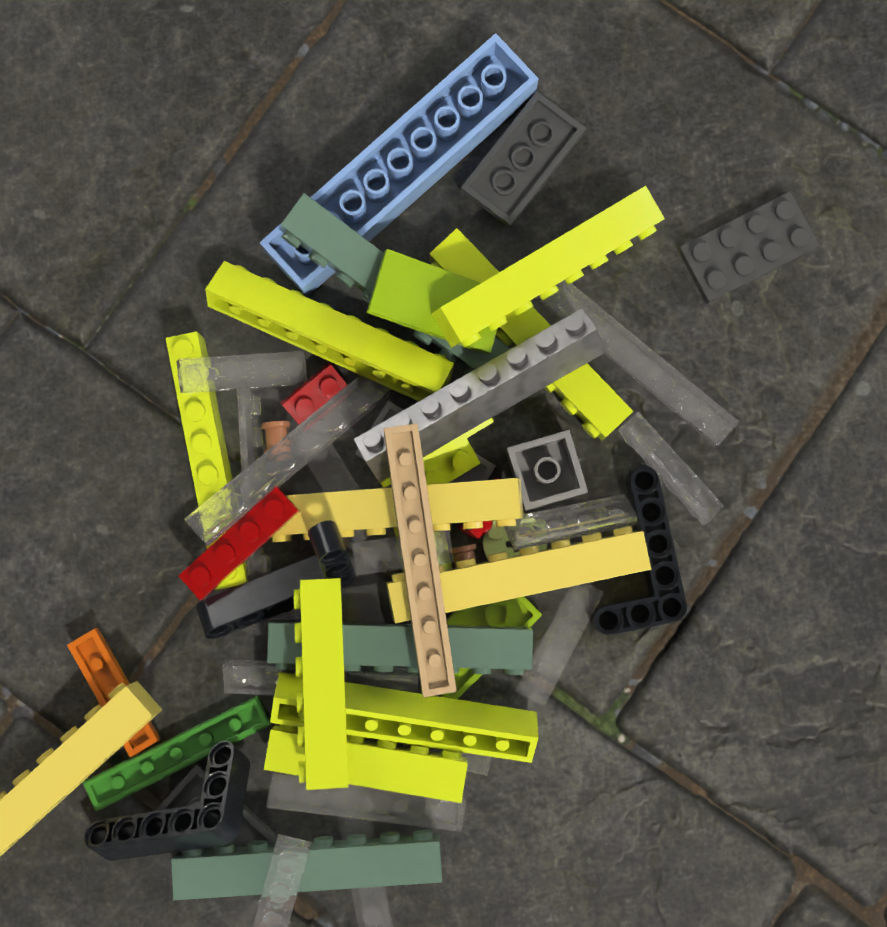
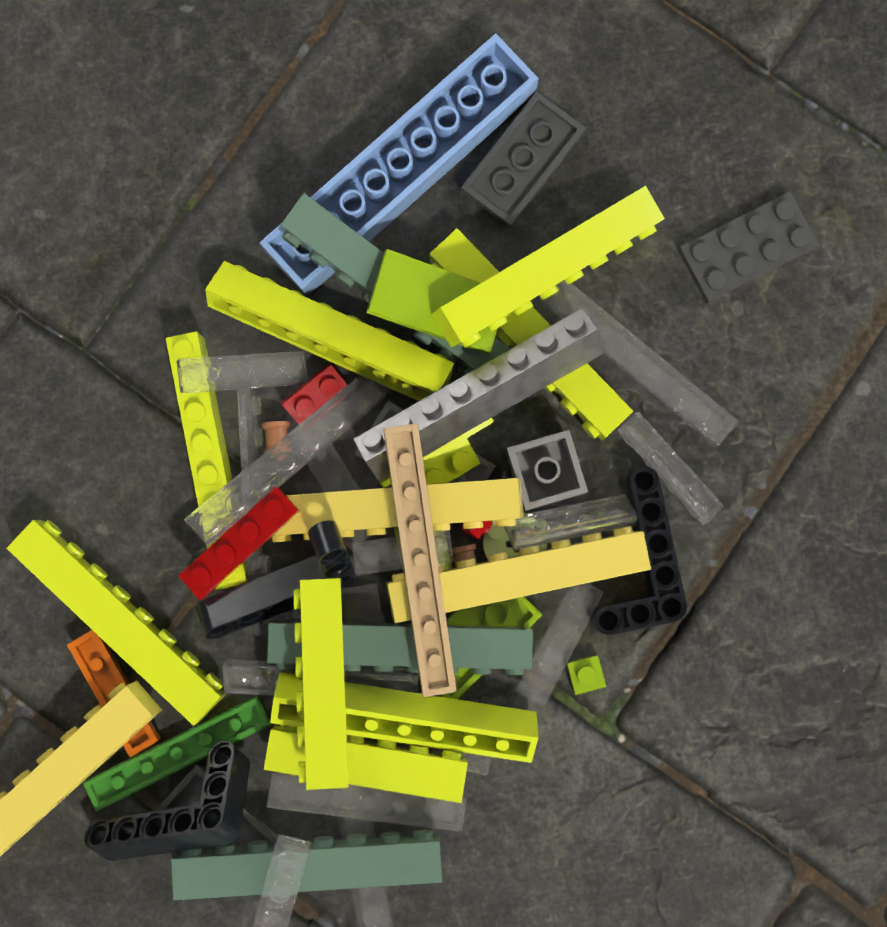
none -> neon yellow brick [6,520,226,726]
none -> lime plate [566,654,606,695]

